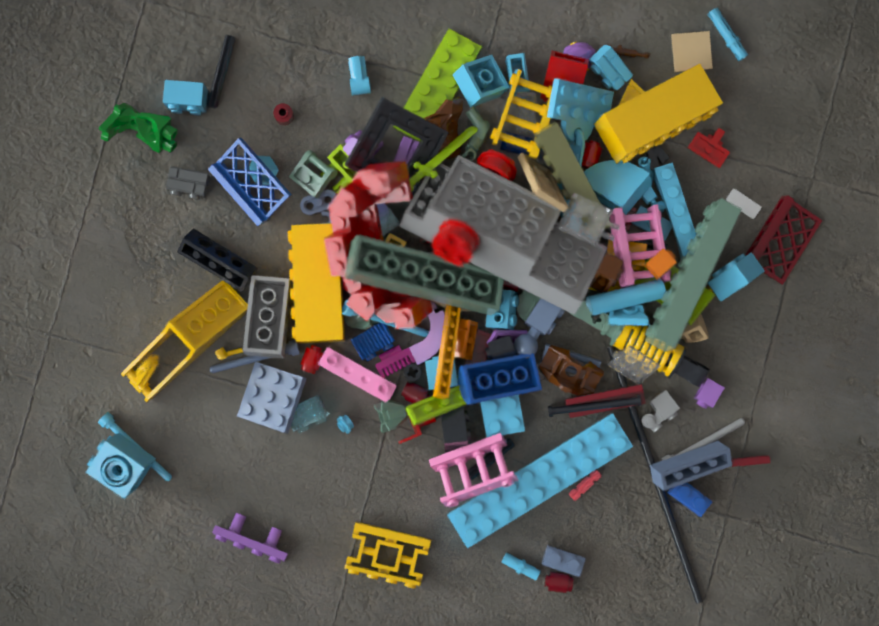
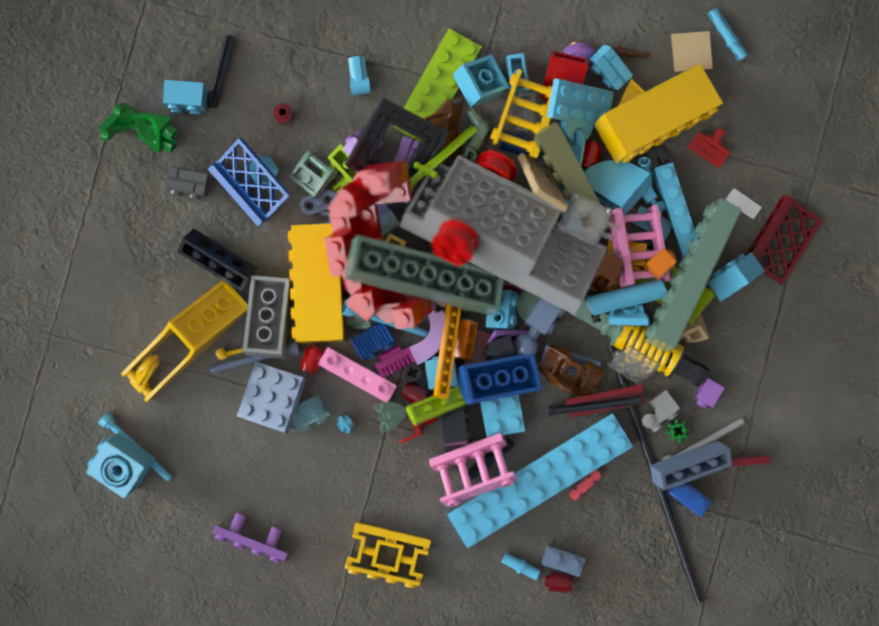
none -> green gear [665,419,690,443]

